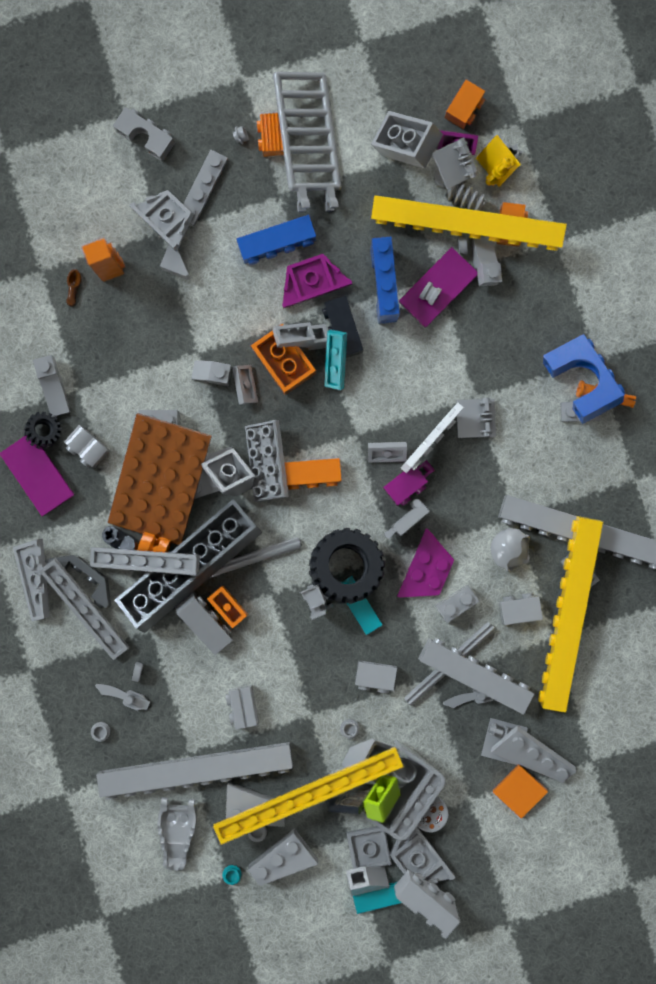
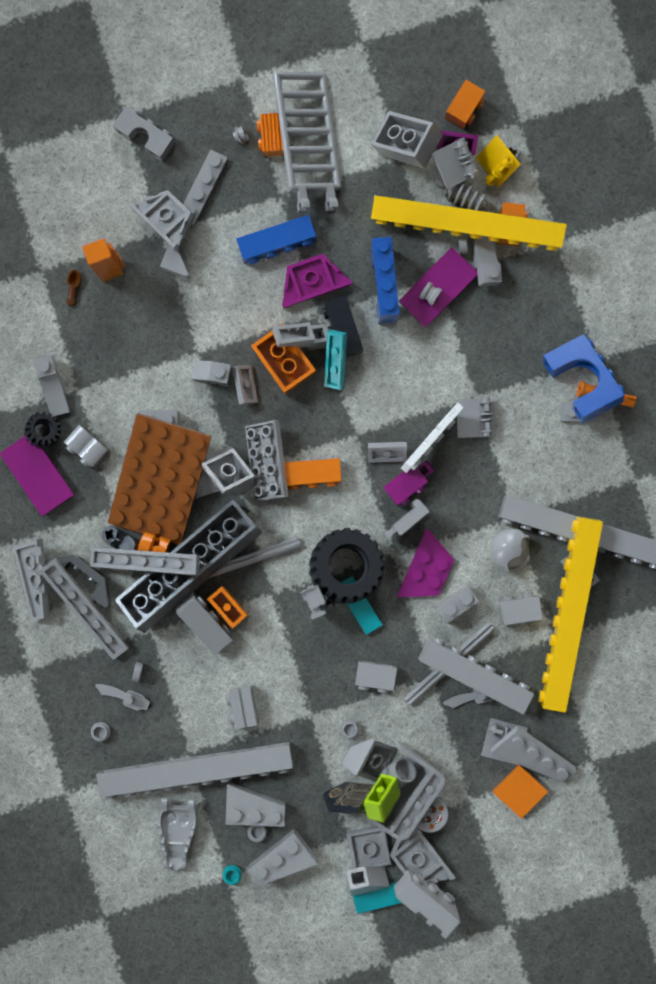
yellow plate [213,747,403,844] -> none

